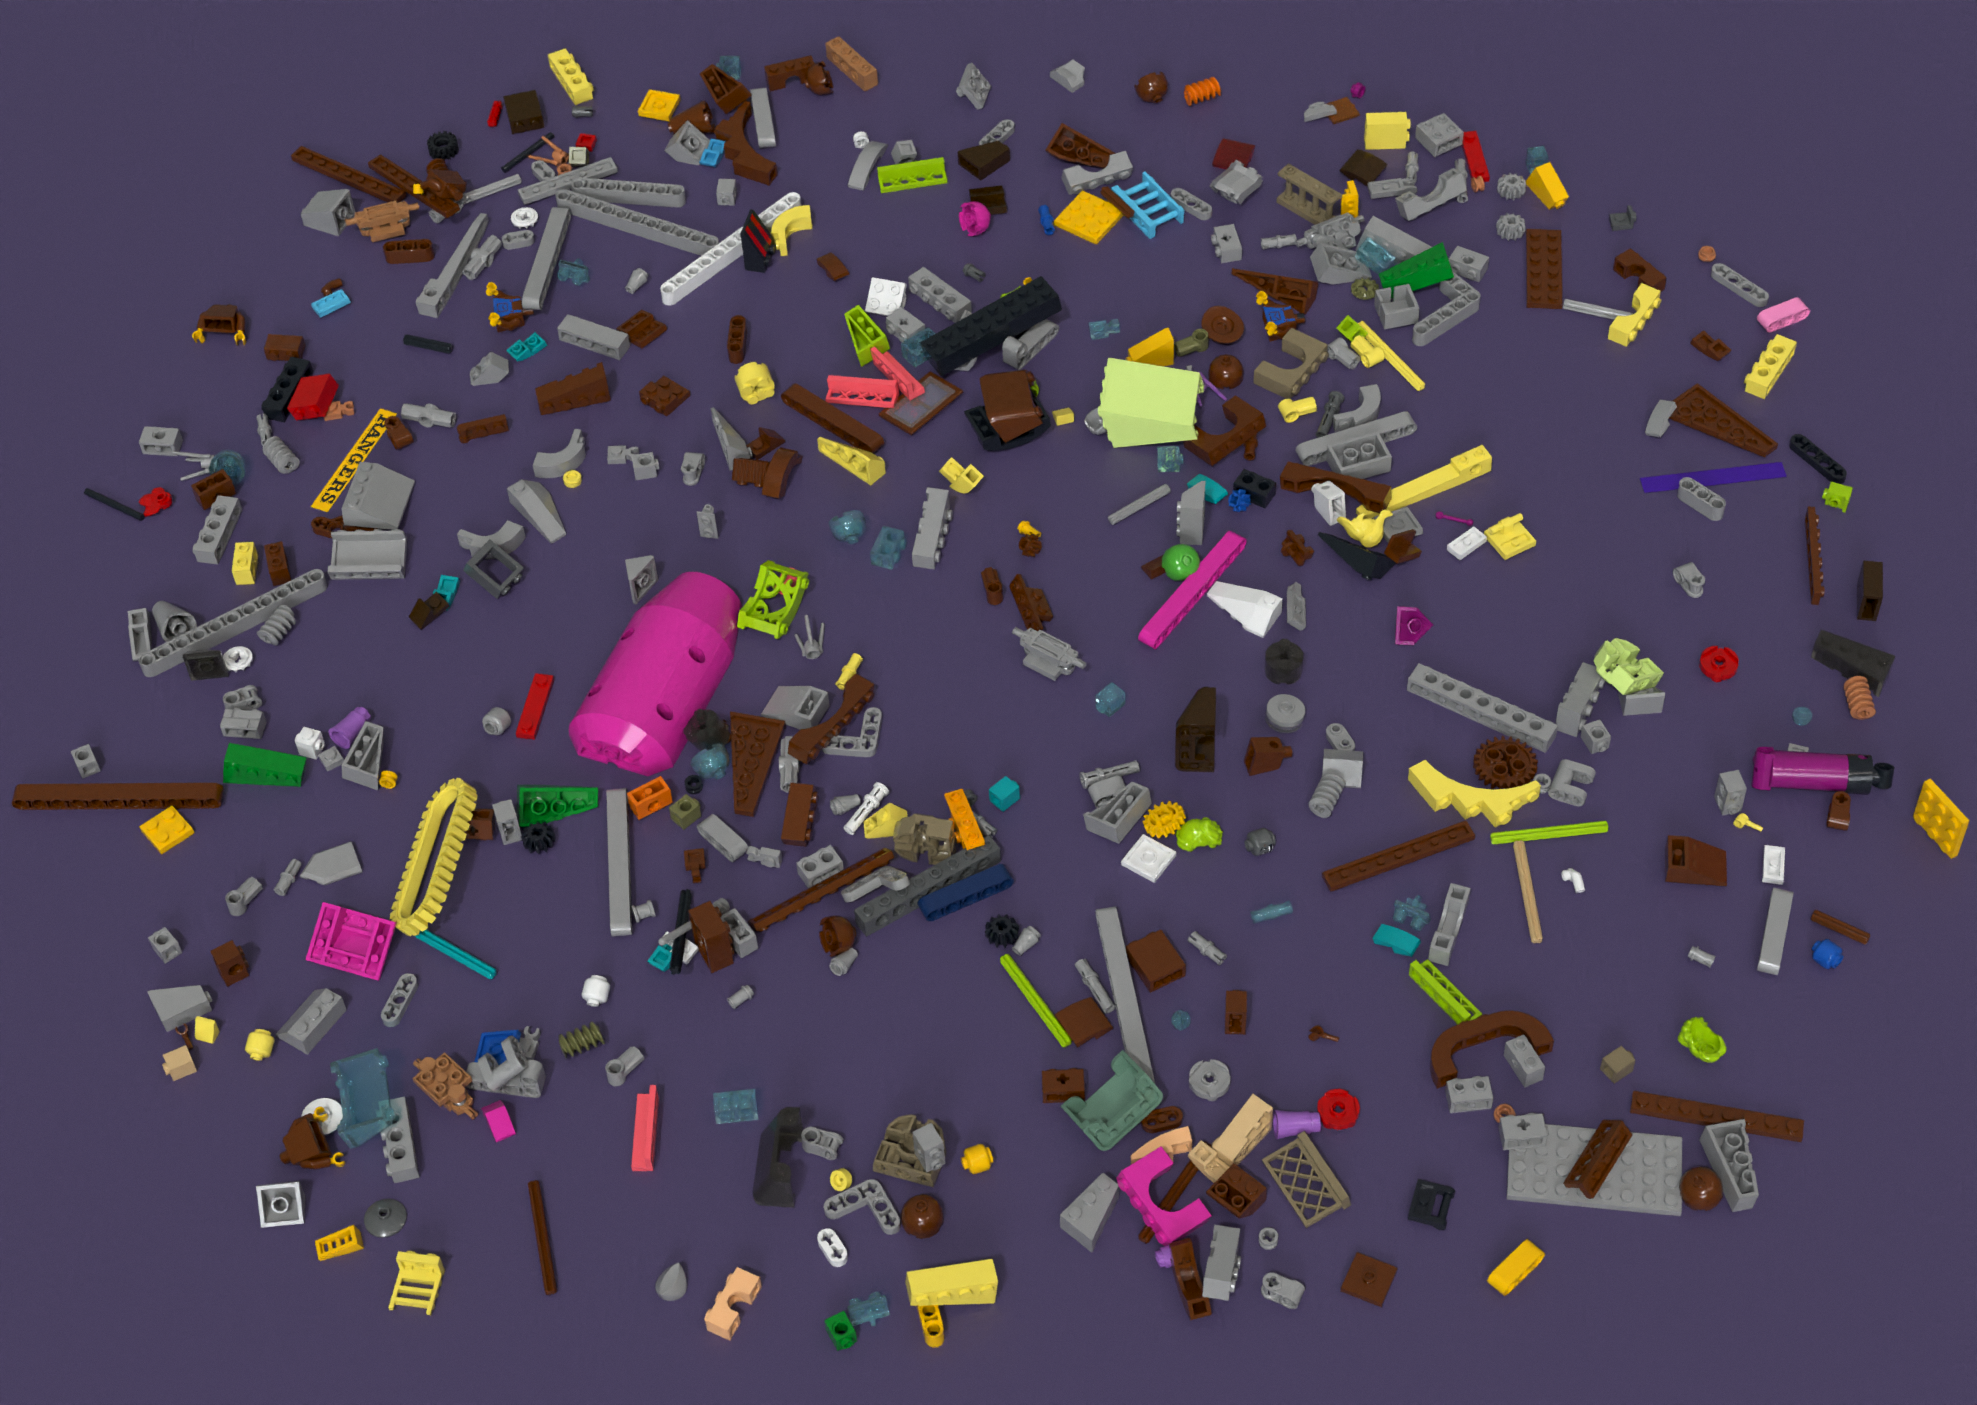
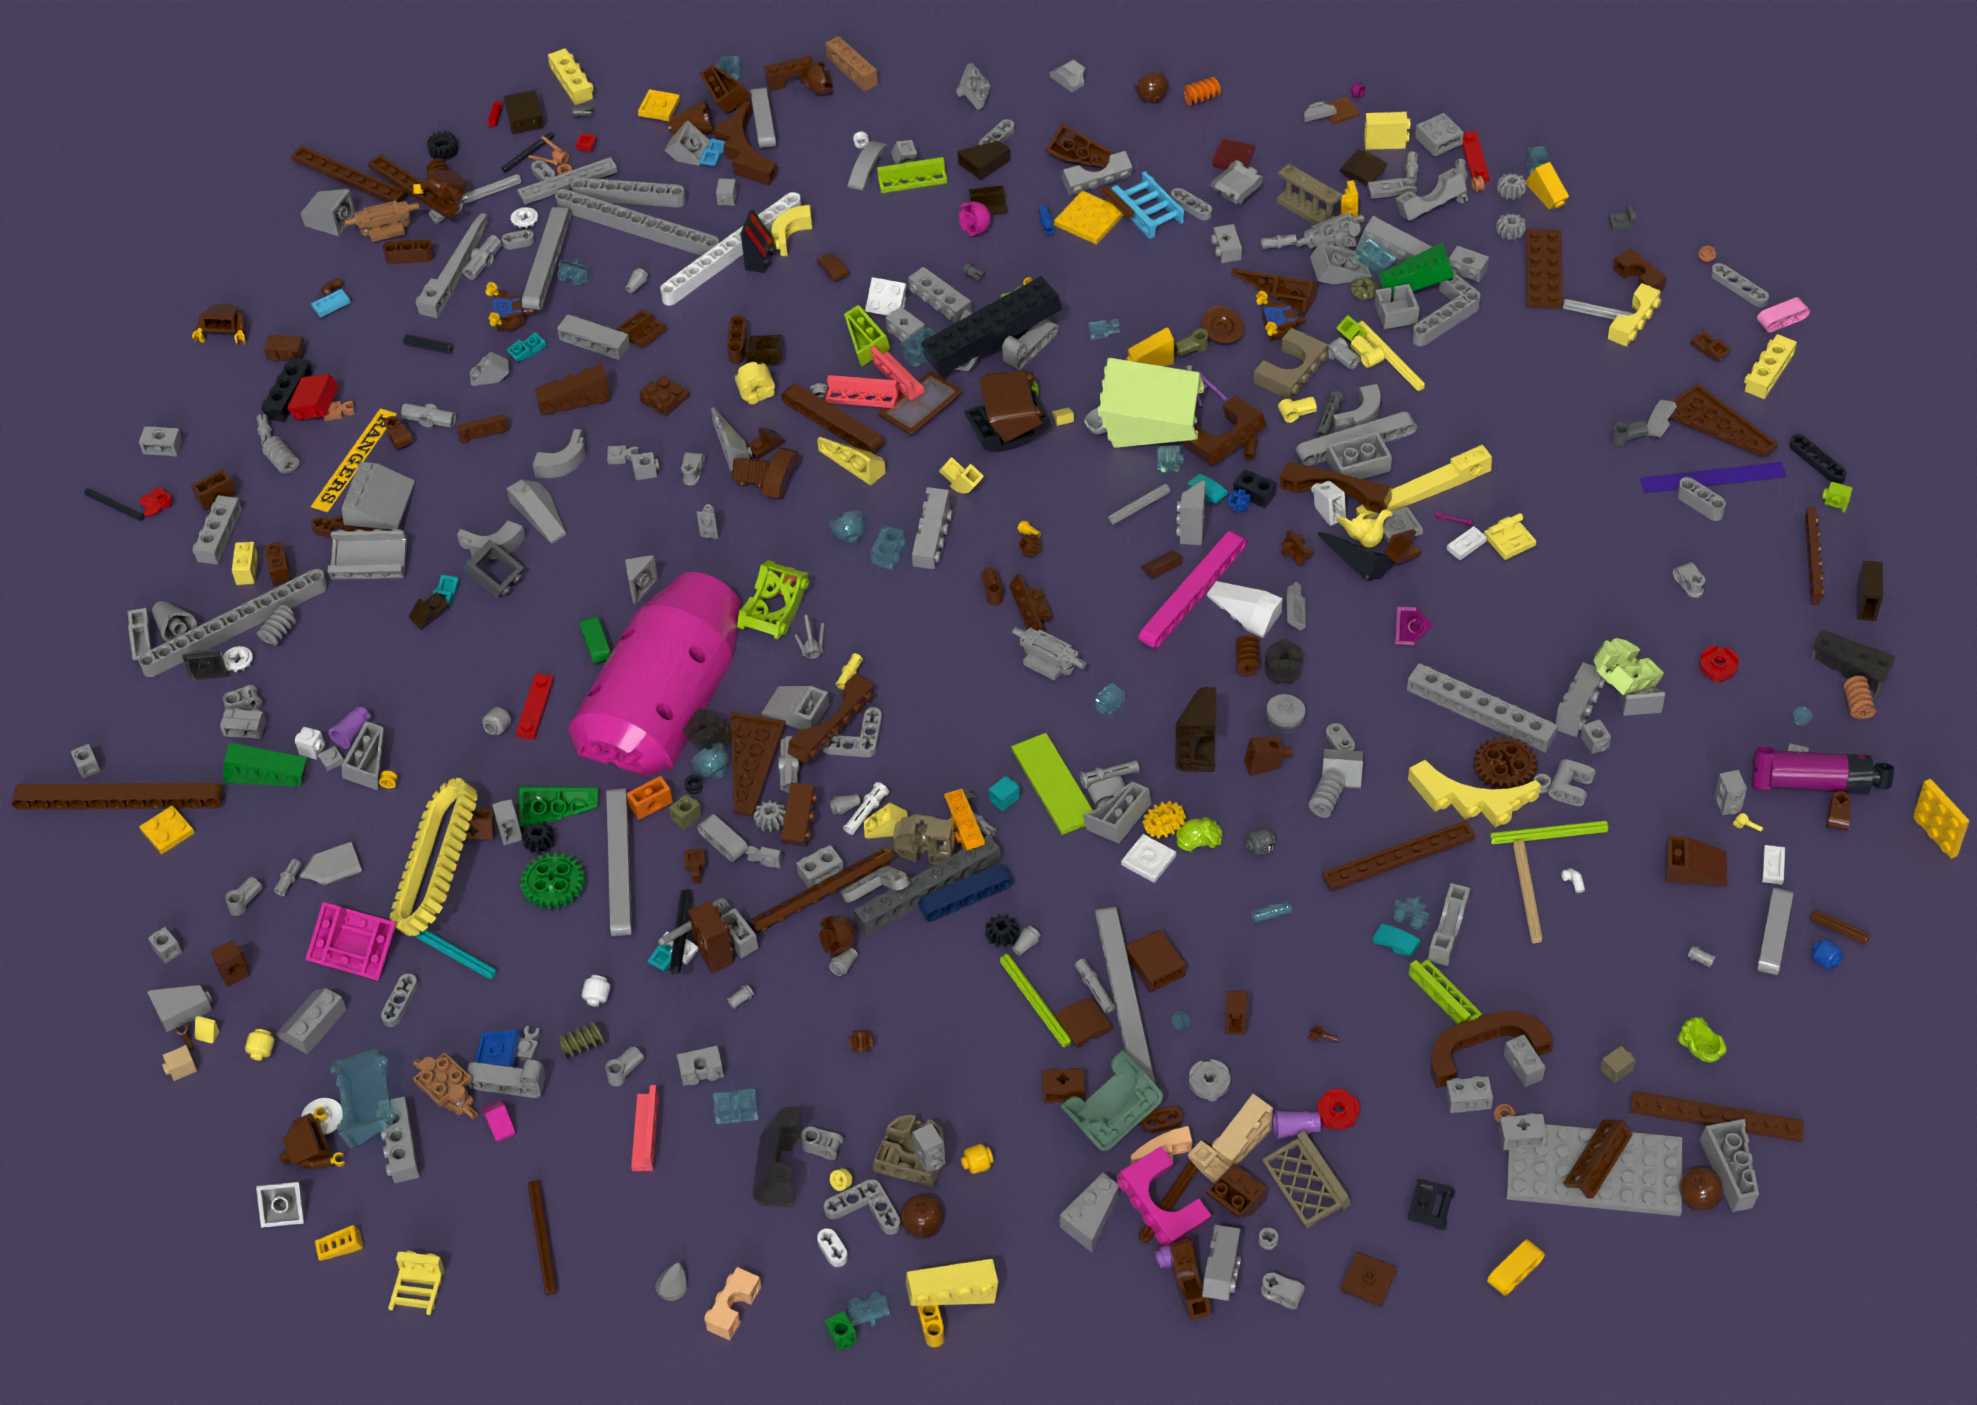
light grey plant [172,451,217,481] -> none
clear light blue cylinder [209,449,247,486] -> none
dark grey dish [364,1199,407,1238] -> none
light grey connector [478,1035,528,1091] -> none
light yellow tile [563,470,582,488] -> none
brick [569,147,589,167] -> none
light grey bush [631,900,656,923] -> none
bright green cylinder [1162,544,1200,582] -> none
light grey pin [1188,931,1227,965] -> none
reddish brown cylinder [1208,354,1244,389] -> none
none -> green gear [520,852,585,910]
none -> green beam [579,616,611,664]
none -> light grey brick [677,1046,724,1086]
none -> dark brown plate [745,335,783,364]
none -> light grey gear [754,800,786,833]
none -> light grey plate [810,383,828,398]
none -> reddish brown gear [849,1030,874,1053]
none -> lime tile [1011,733,1093,835]
none -> reddish brown piece [1236,635,1260,677]
none -> dark grey piece [1611,420,1649,446]

